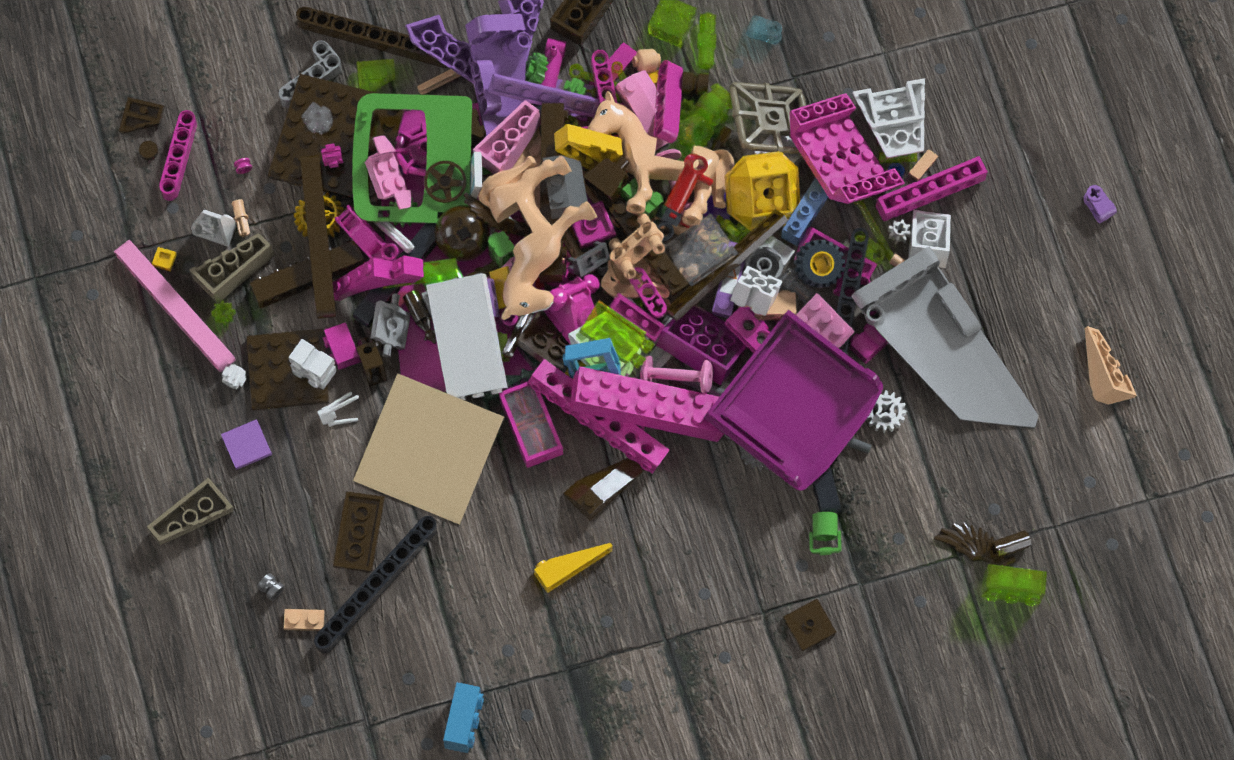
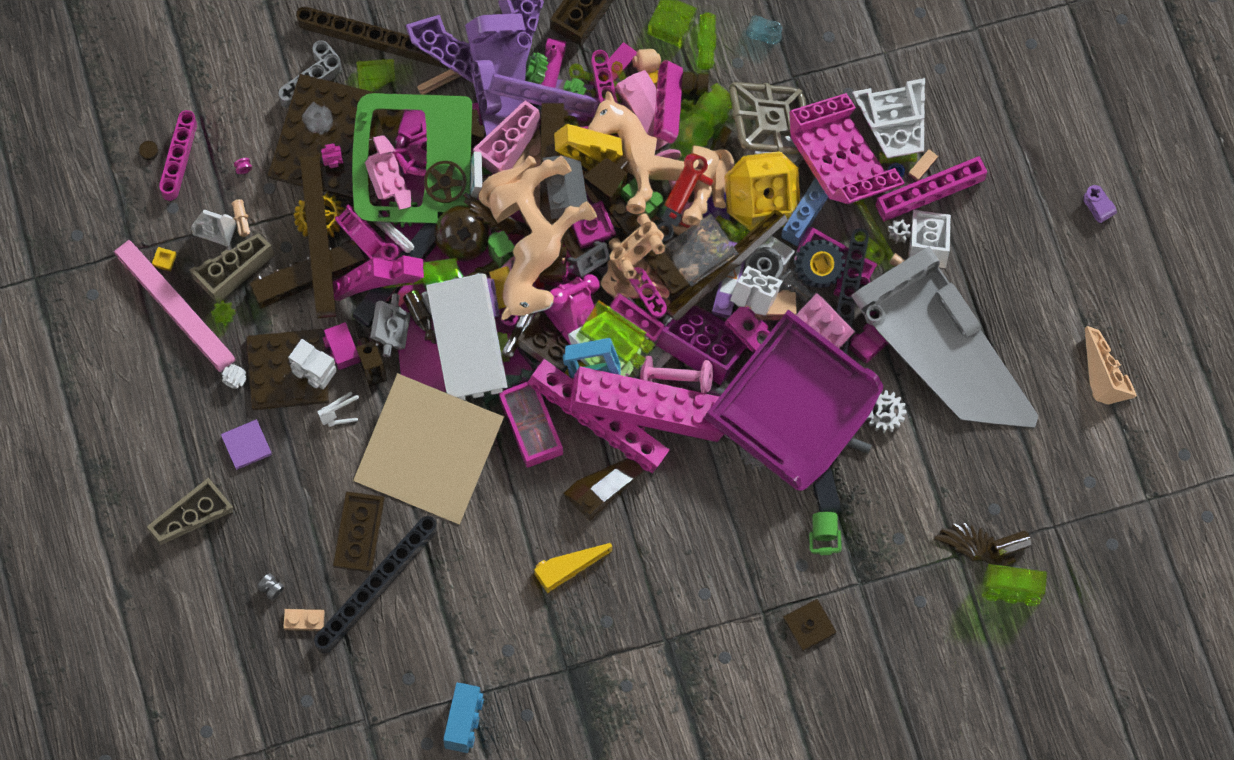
dark brown wing [119,97,165,134] -> none

